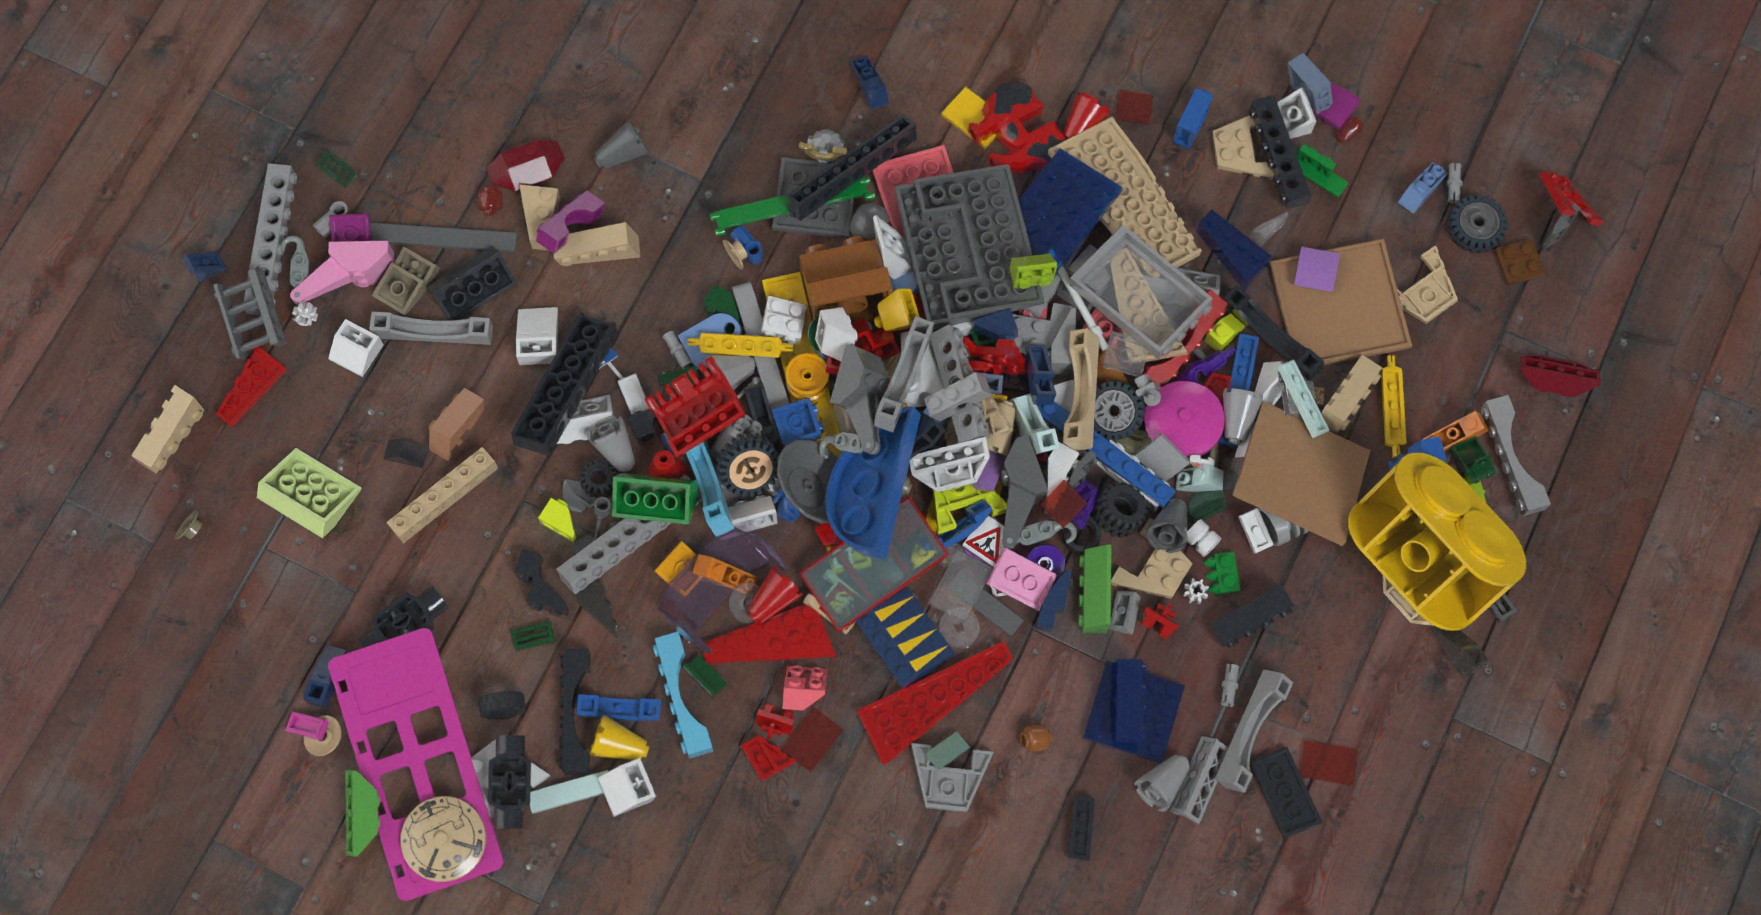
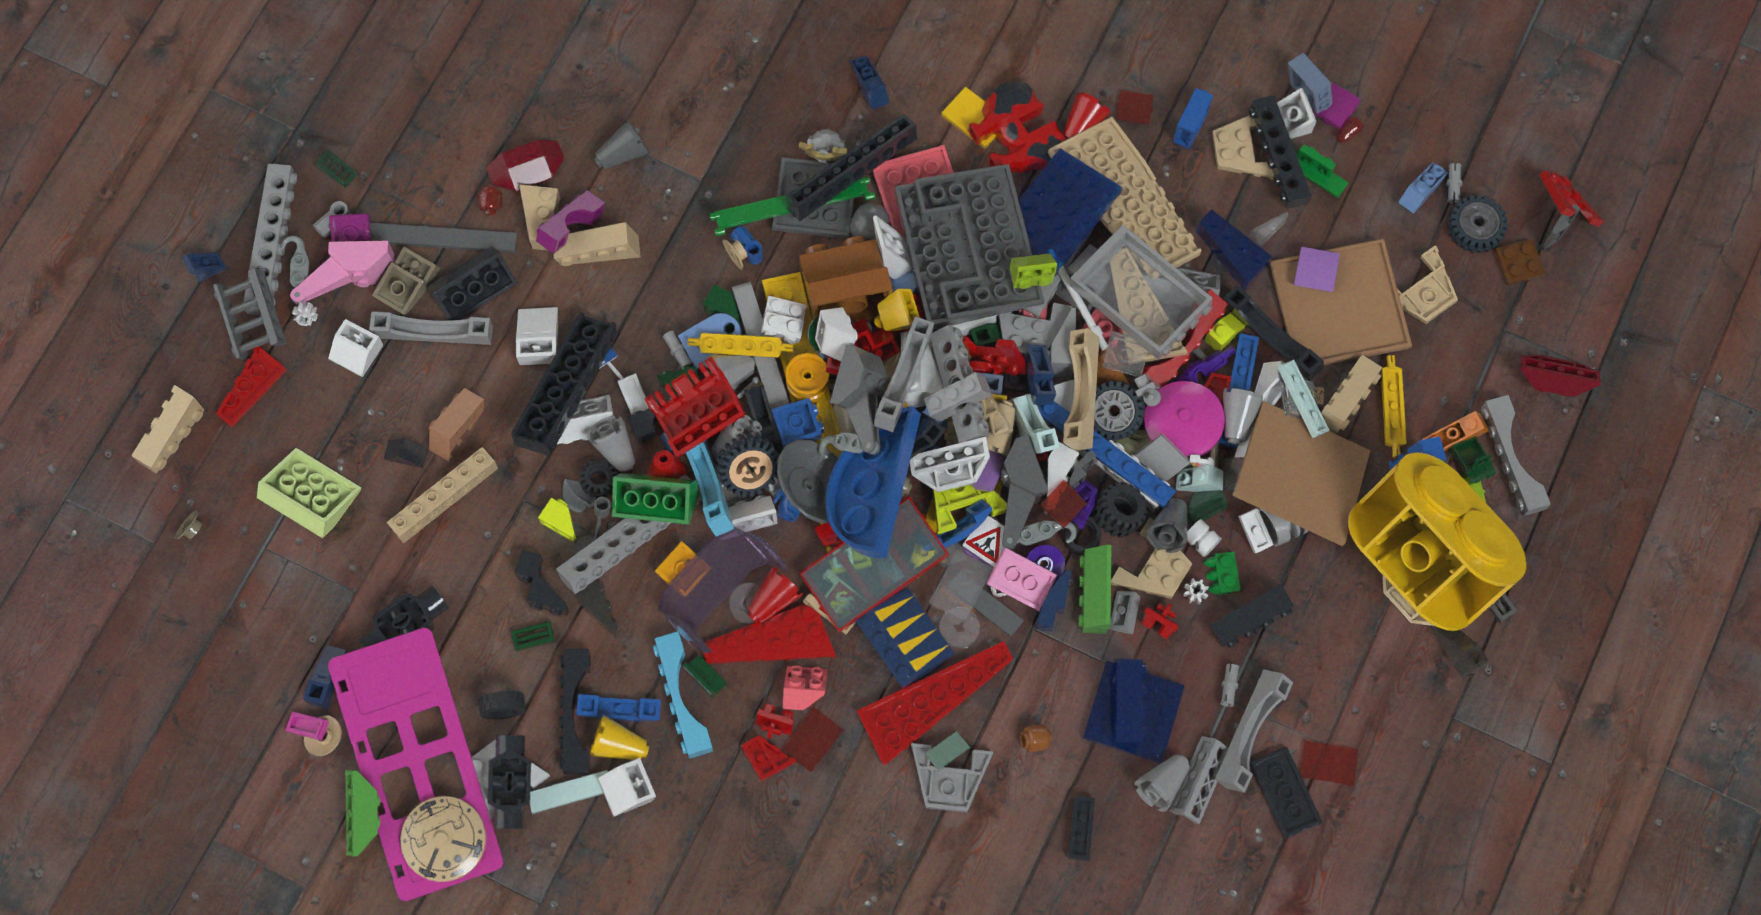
orange slope [692,554,758,597] -> none
dark blue slope [973,308,1018,341] -> none

